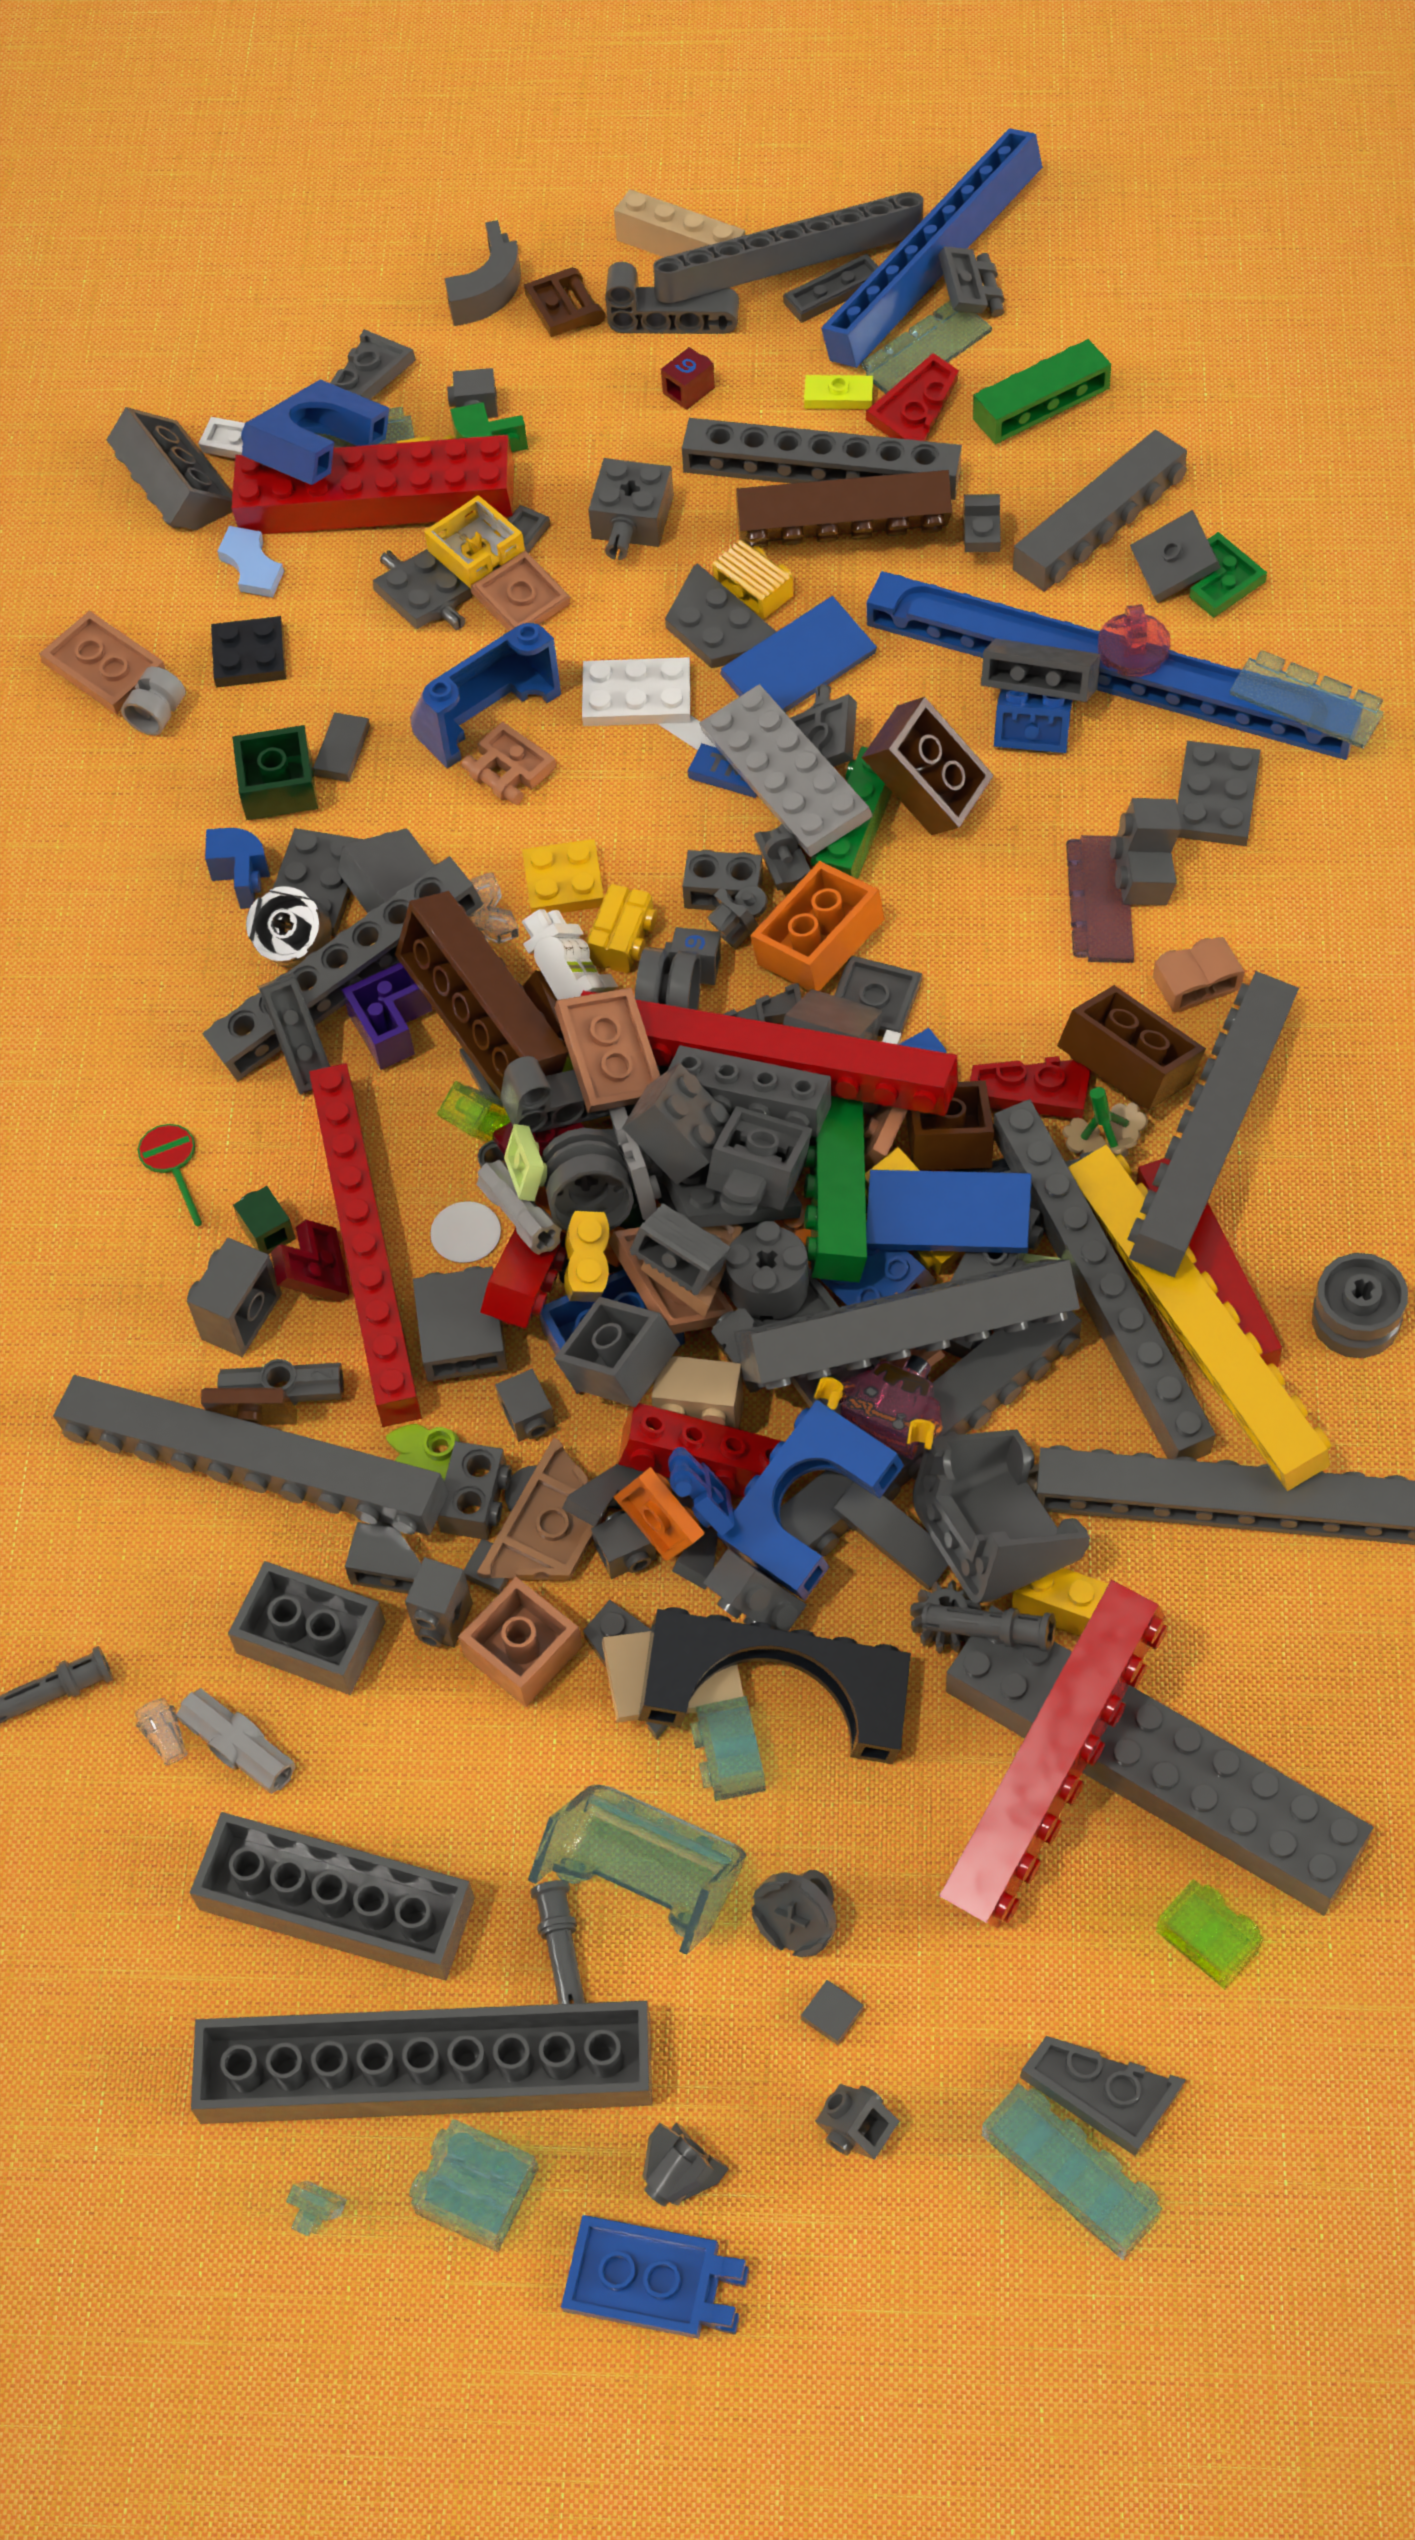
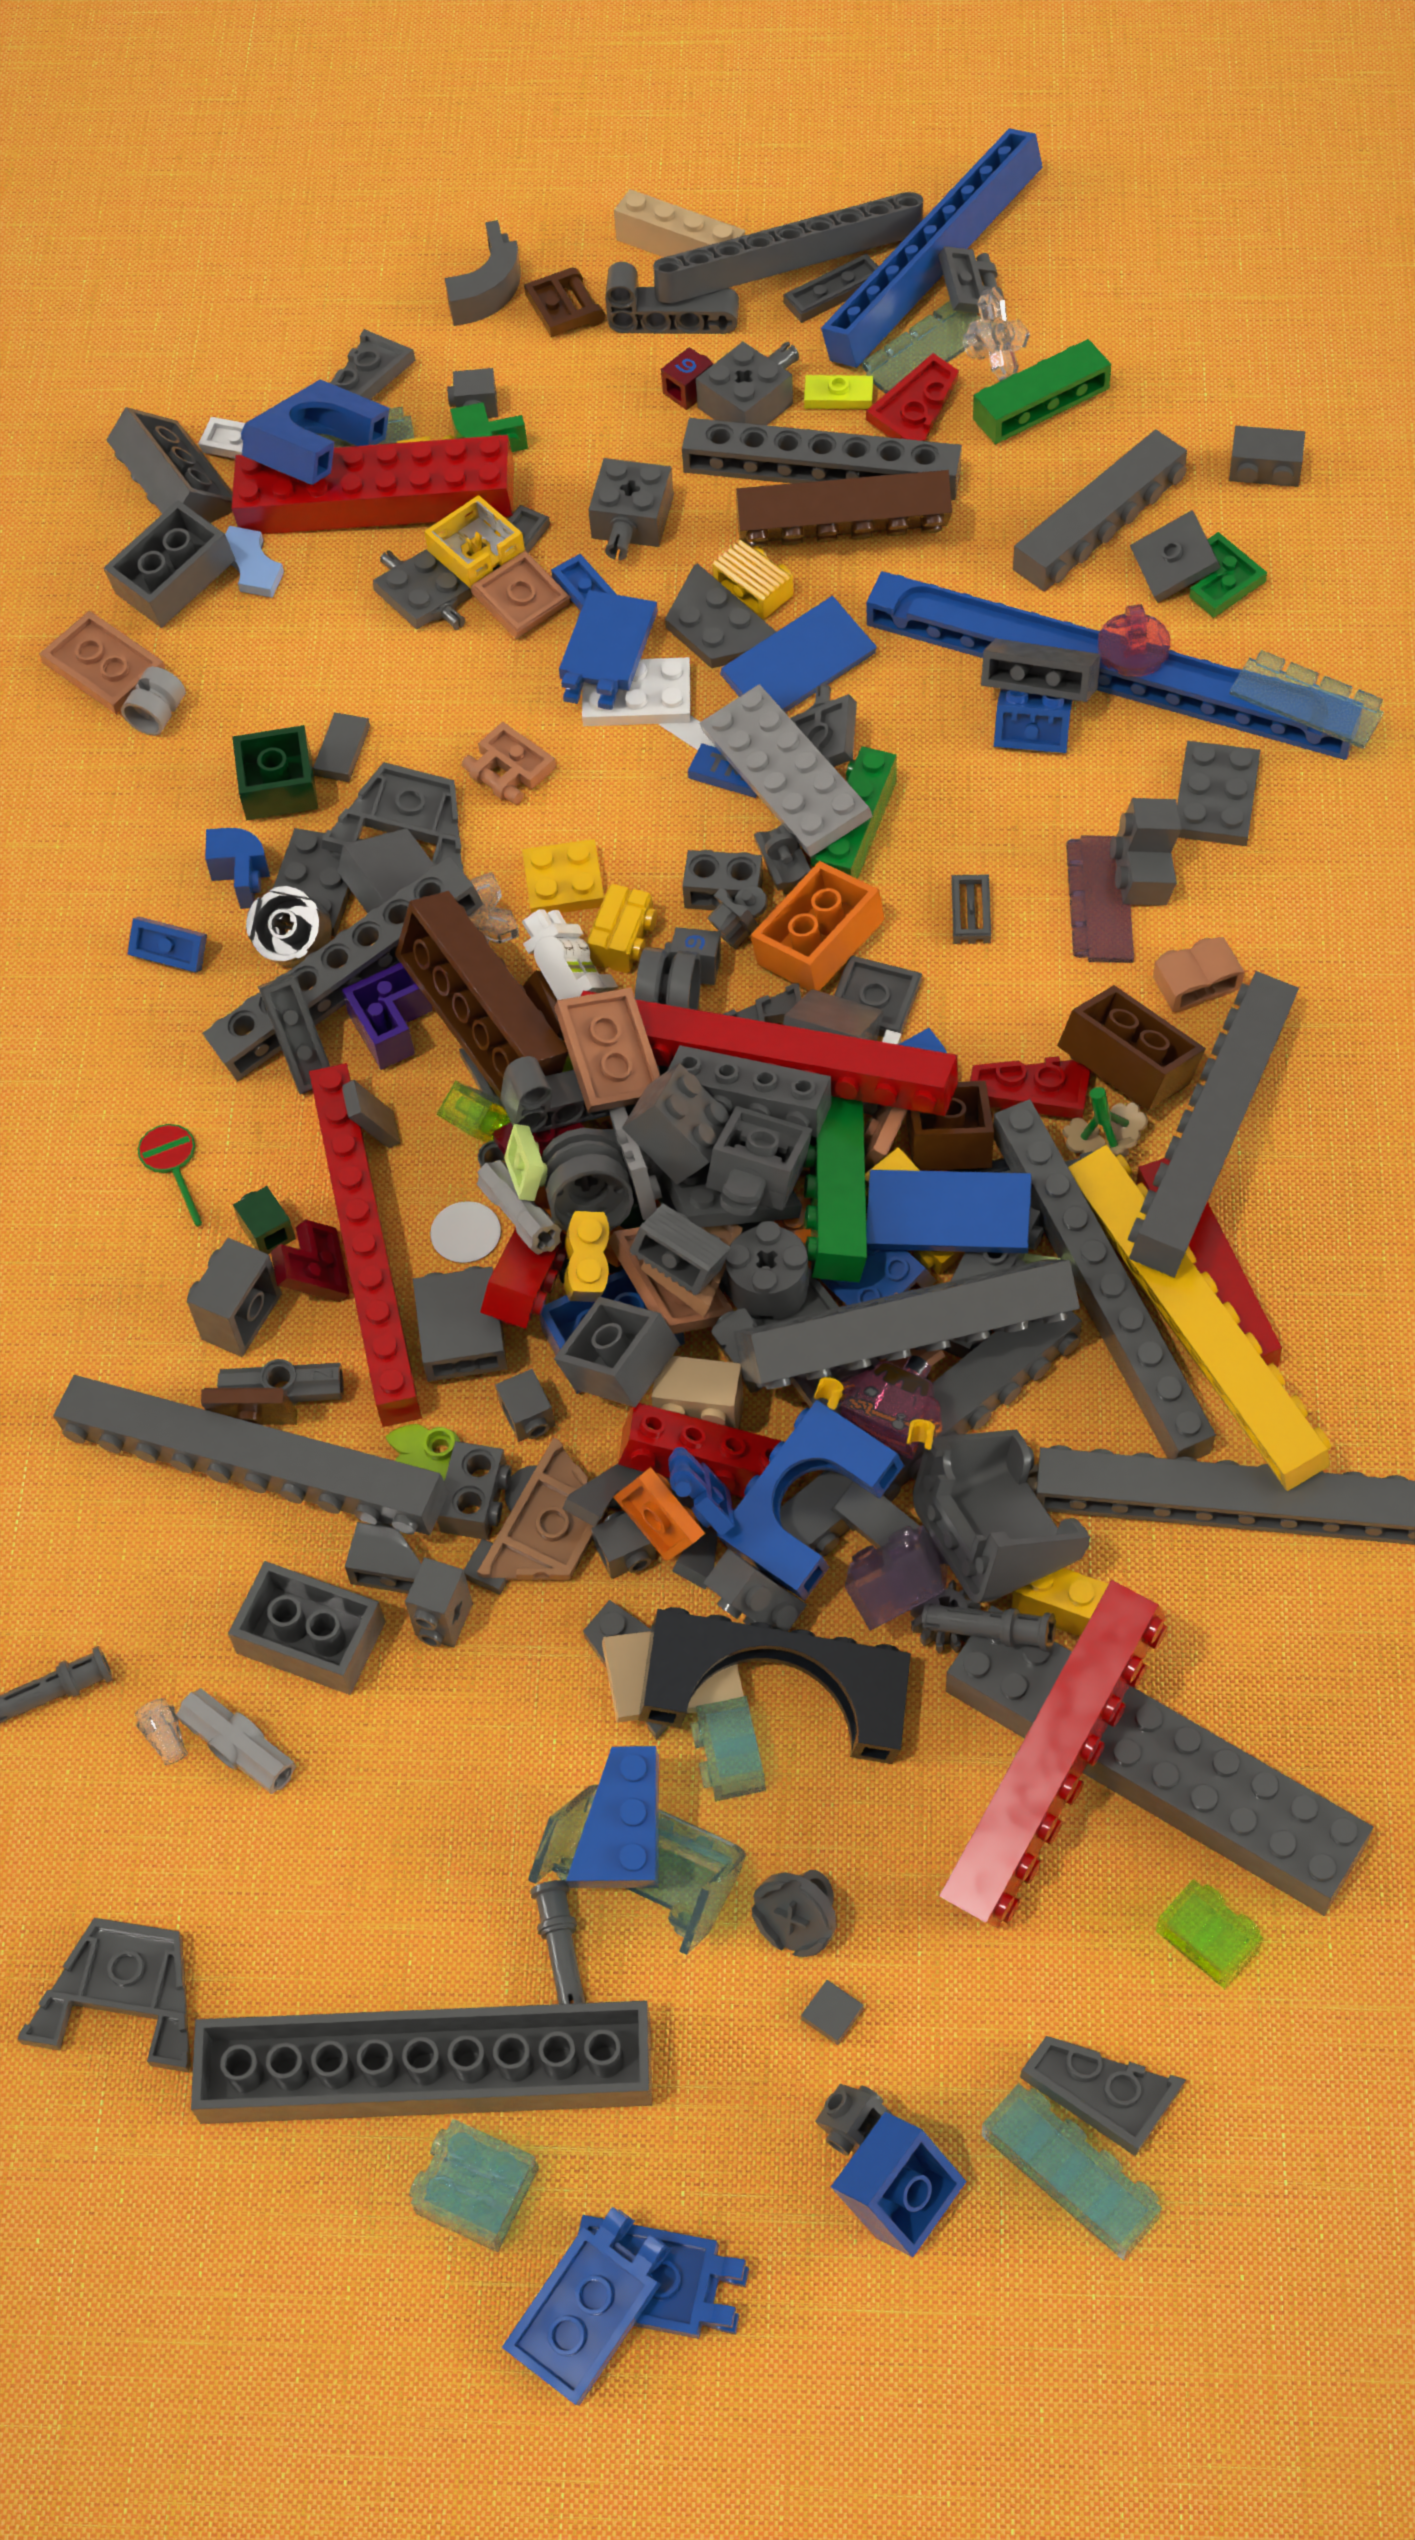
dark grey brick [190,1812,475,1981] -> none
black plate [211,616,286,688] -> none
clear light blue tile [286,2181,347,2236] -> none
blue windscreen [410,623,561,769] -> none
nougat brick [458,1577,583,1707] -> none
dark grey brick [642,2123,729,2207] -> none
reddish brown brick [861,697,994,835] -> none
dark grey brick [963,494,1001,552] -> none
dark grey wheel [1312,1253,1408,1358] -> none
none -> dark grey wing [18,1918,191,2073]
none -> dark grey brick [103,500,236,628]
none -> blue plate [127,917,207,972]
none -> dark grey wing [321,762,464,872]
none -> dark grey tile [342,1080,401,1148]
none -> blue tile [502,2207,672,2406]
none -> blue plate [551,554,617,611]
none -> blue tile [559,590,658,710]
none -> blue wedge [566,1746,659,1888]
none -> dark grey brick [696,341,799,425]
none -> blue brick [831,2112,967,2258]
none -> brick [845,1525,948,1631]
none -> dark grey tile [951,874,991,944]
none -> clear plant [963,287,1030,381]
none -> dark grey brick [1229,425,1305,487]

